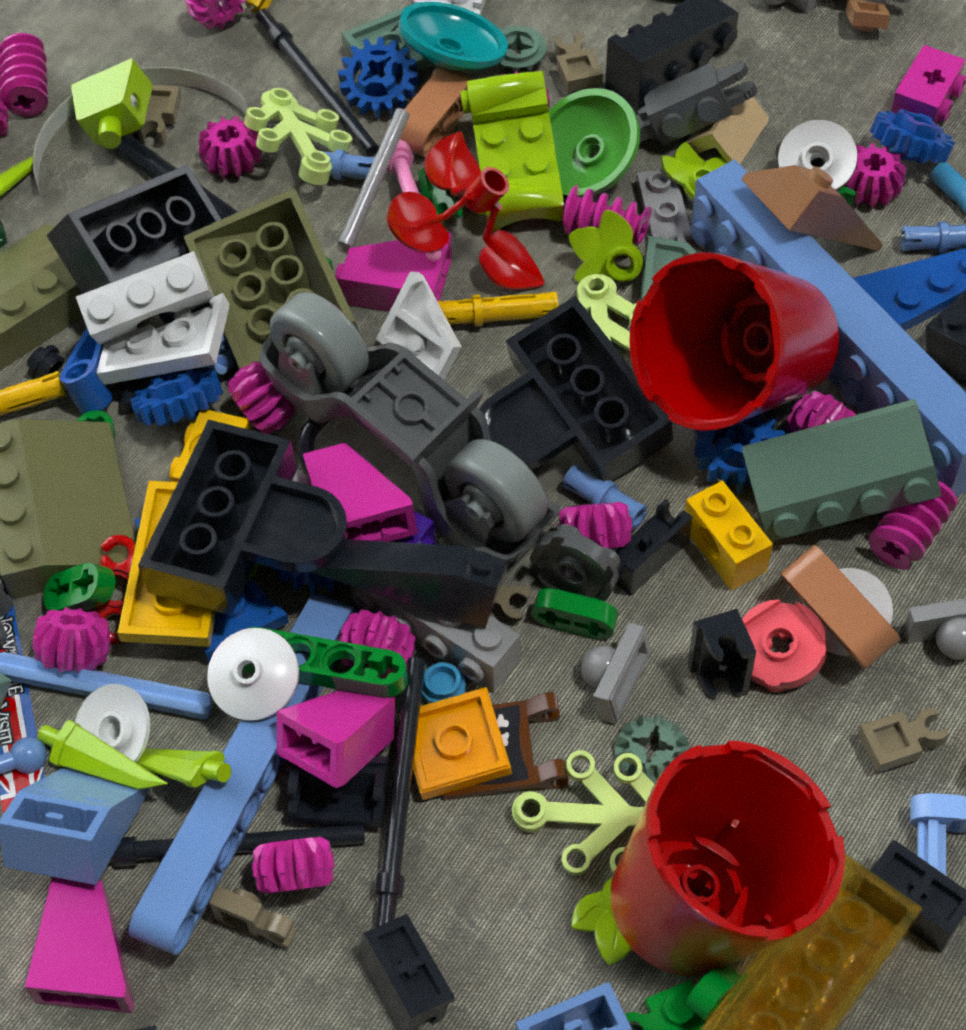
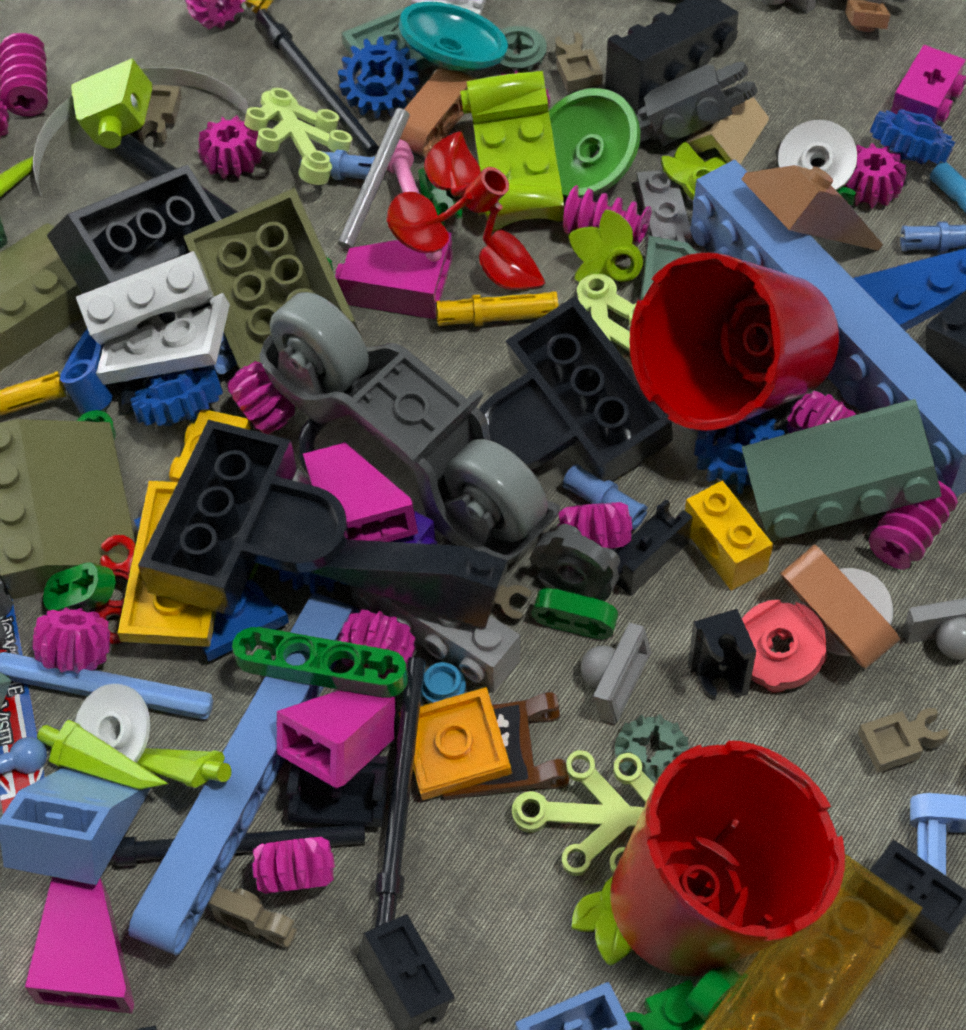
black plate [26,345,65,380] -> none
white dish [207,628,299,721] -> none
white wing [376,272,462,380] -> none

